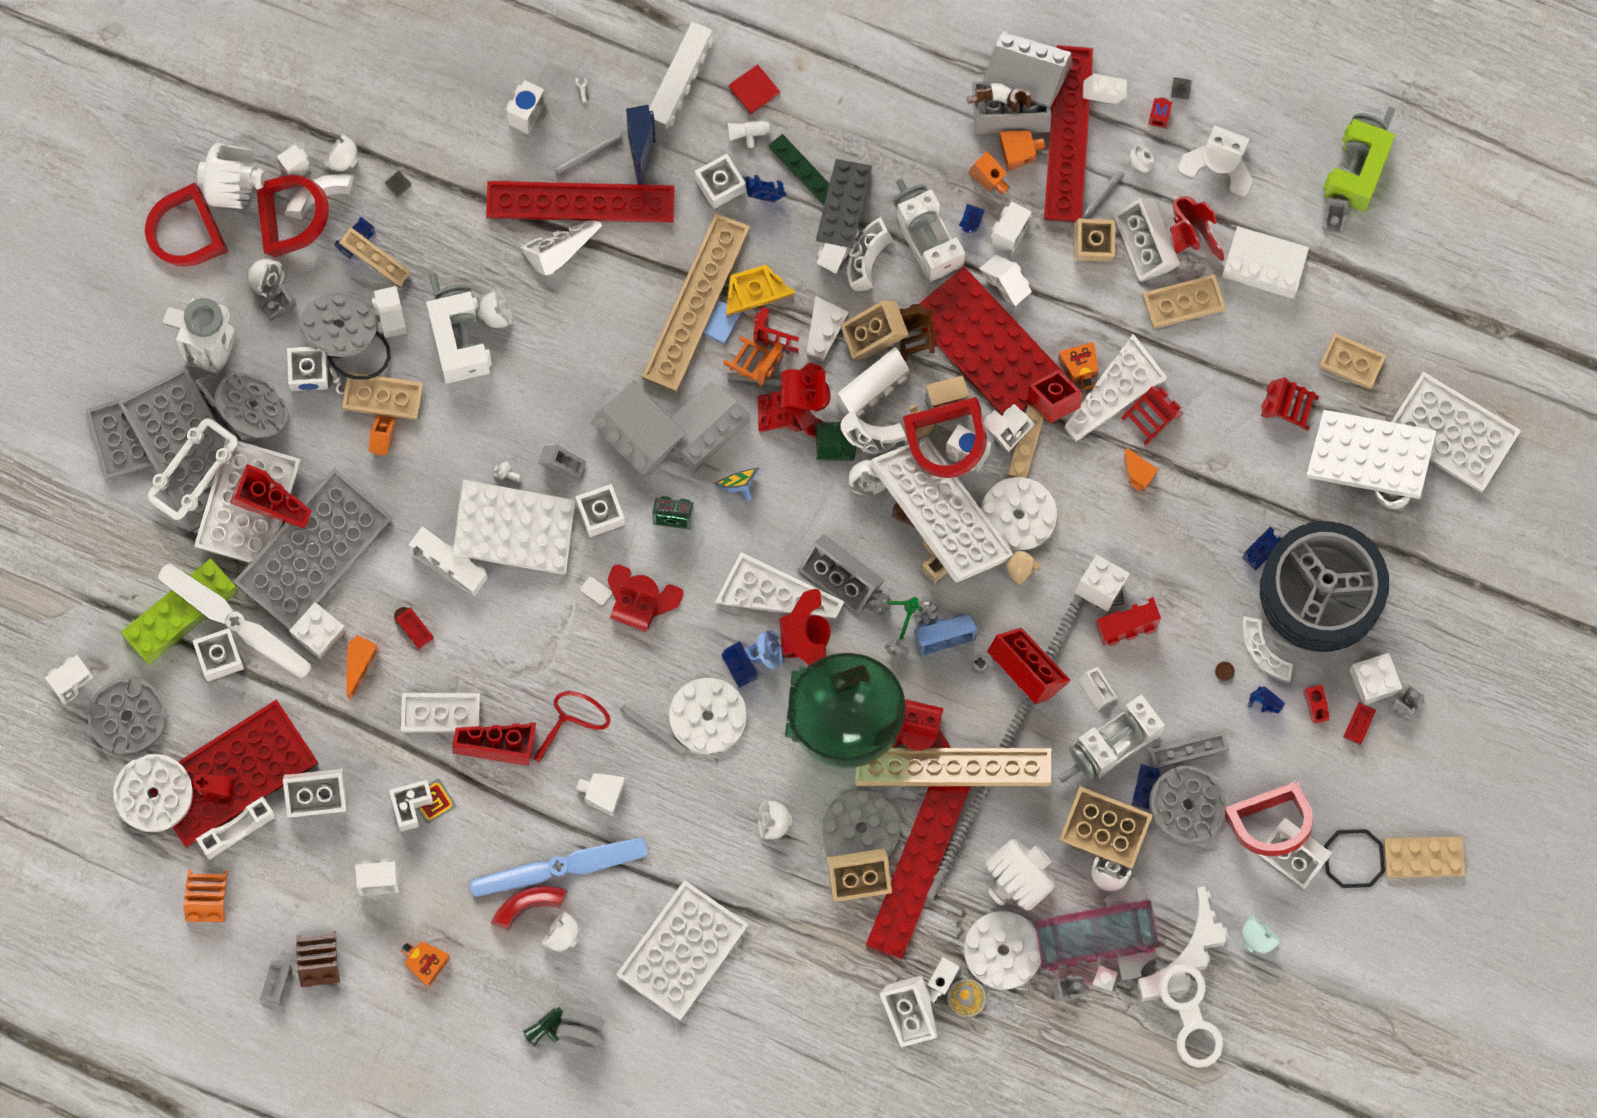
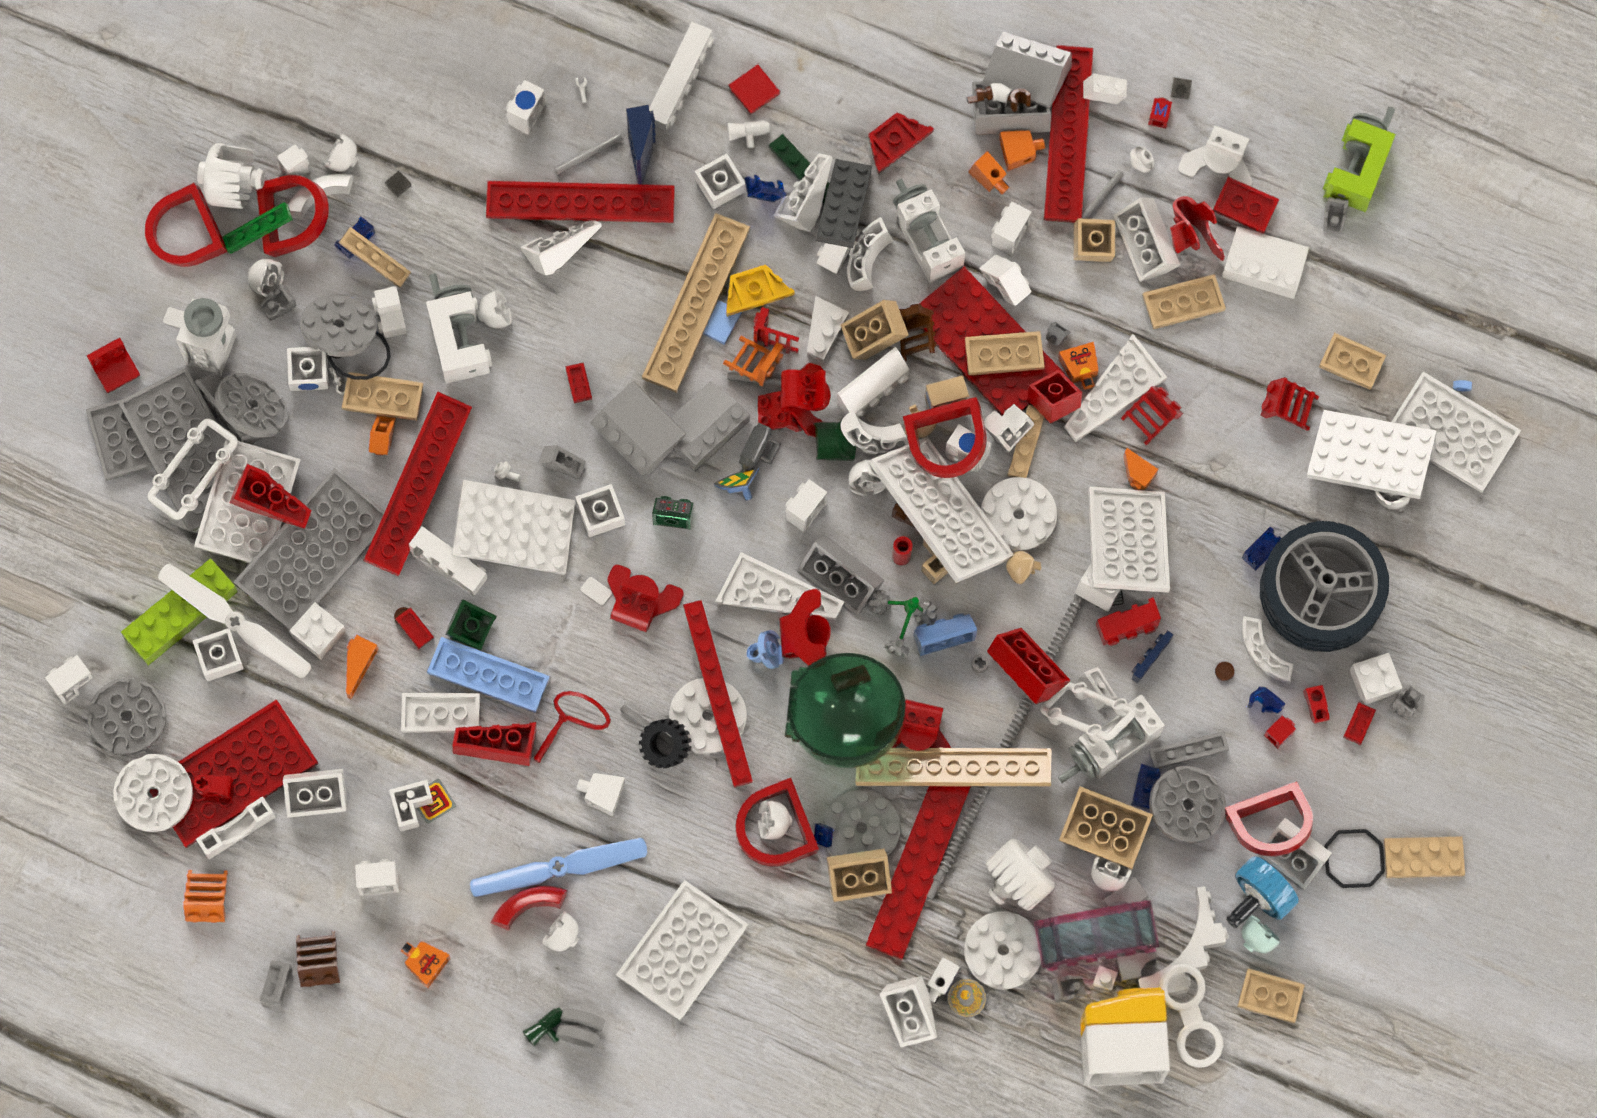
clear blue hinge [721,641,758,688] -> none
clear blue bracket [959,203,985,234] -> none
none -> red bracket [86,338,140,393]
none -> green tile [222,202,293,254]
none -> red plate [363,391,472,576]
none -> light blue plate [427,637,550,713]
none -> dark green slope [445,599,497,651]
none -> red plate [565,362,592,403]
none -> black tyre [639,718,692,769]
none -> red plate [683,600,753,788]
none -> red window [735,778,819,867]
none -> dark grey piece [739,423,781,473]
none -> white wedge [773,154,833,232]
none -> white brick [785,479,827,532]
none -> clear blue tile [814,823,833,847]
none -> red wing [868,112,934,174]
none -> red pin [892,536,913,566]
none -> tan plate [965,331,1044,375]
none -> white bar [1040,682,1136,742]
none -> dark grey tile [1046,322,1071,346]
none -> white piece [1080,987,1170,1086]
none -> white plate [1088,487,1170,593]
none -> dark blue plate [1132,630,1174,684]
none -> red plate [1213,177,1279,234]
none -> dark azure wheel [1226,856,1299,929]
none -> tan plate [1237,969,1305,1023]
none -> red brick [1264,715,1296,749]
none -> light blue tile [1453,380,1472,392]

